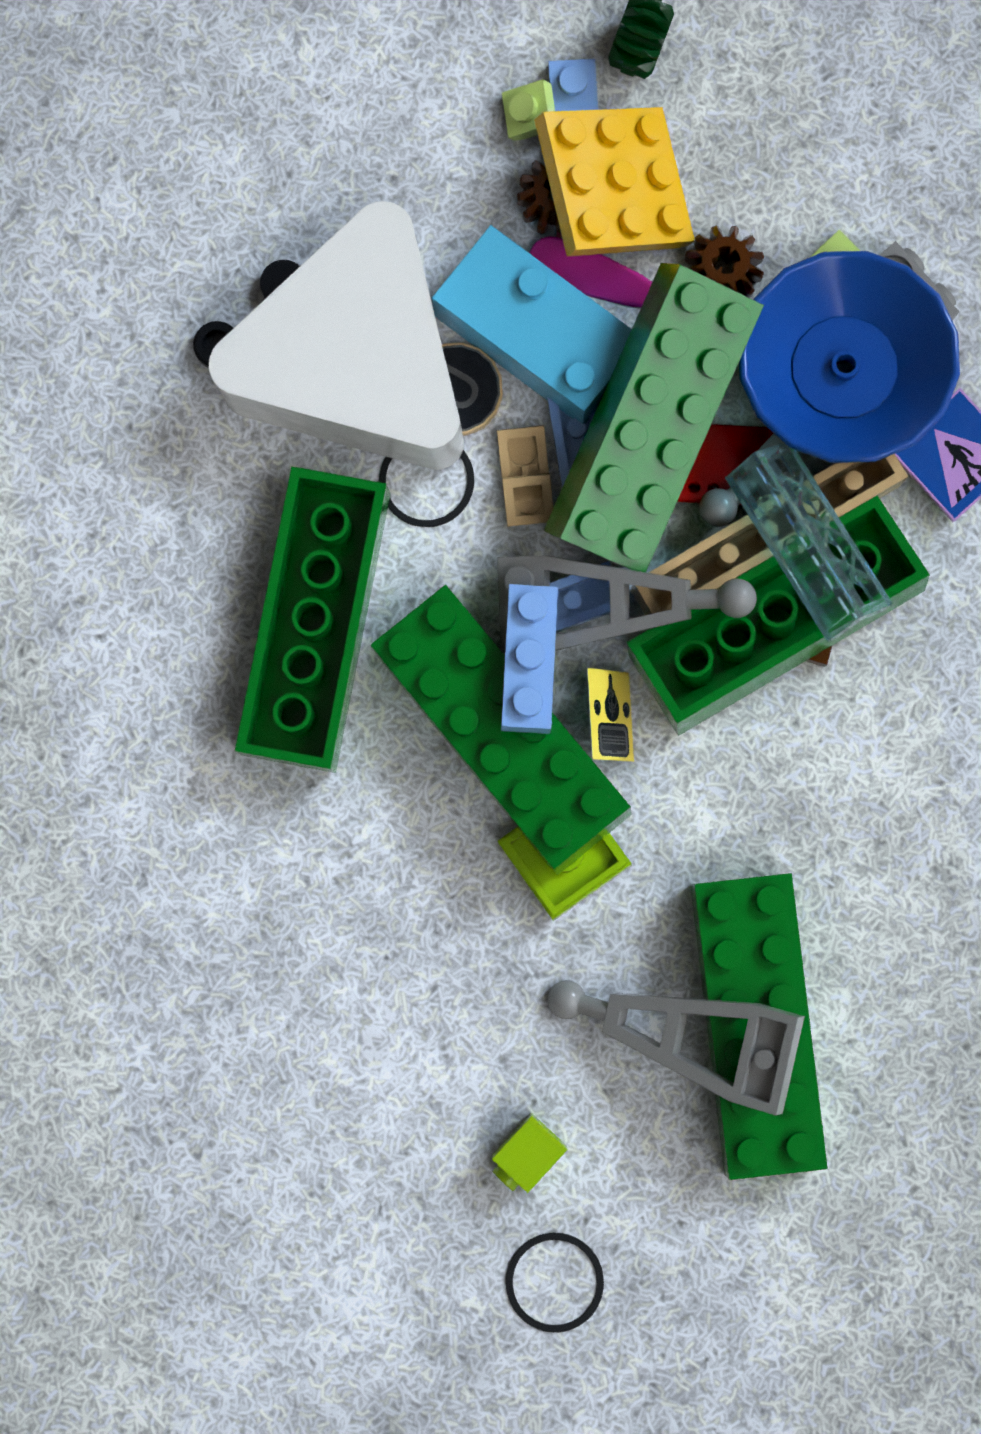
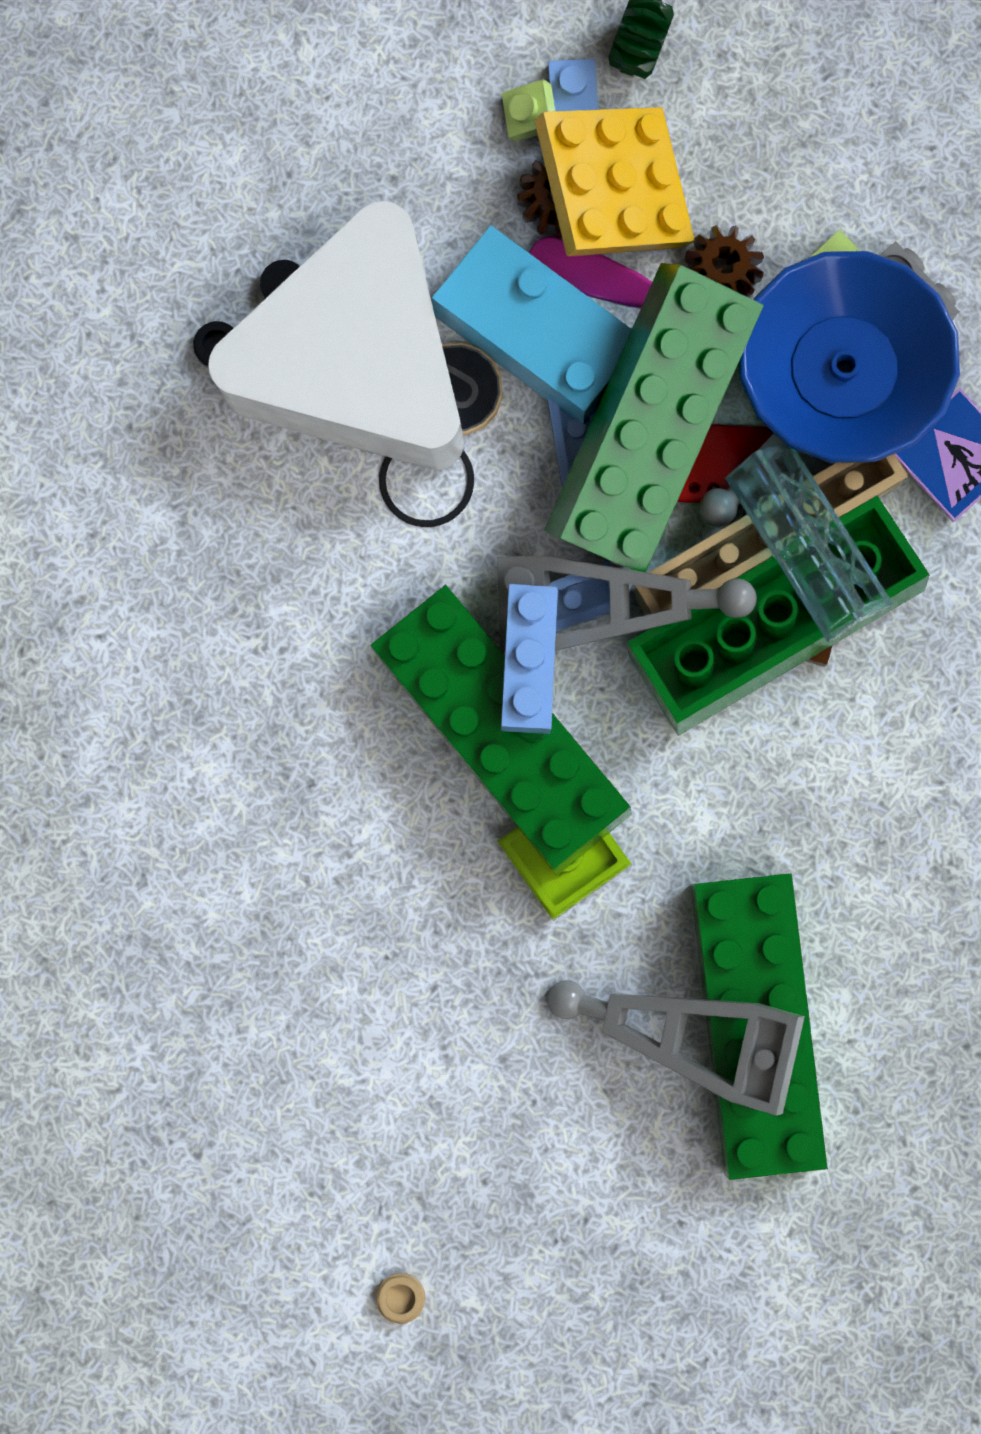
green brick [235,466,391,773] -> none
lime brick [492,1112,568,1193] -> none
tan slope [497,425,553,527] -> none
black piece [506,1233,604,1332] -> none
sticker [587,668,634,762] -> none
none -> tan tile [376,1272,425,1324]

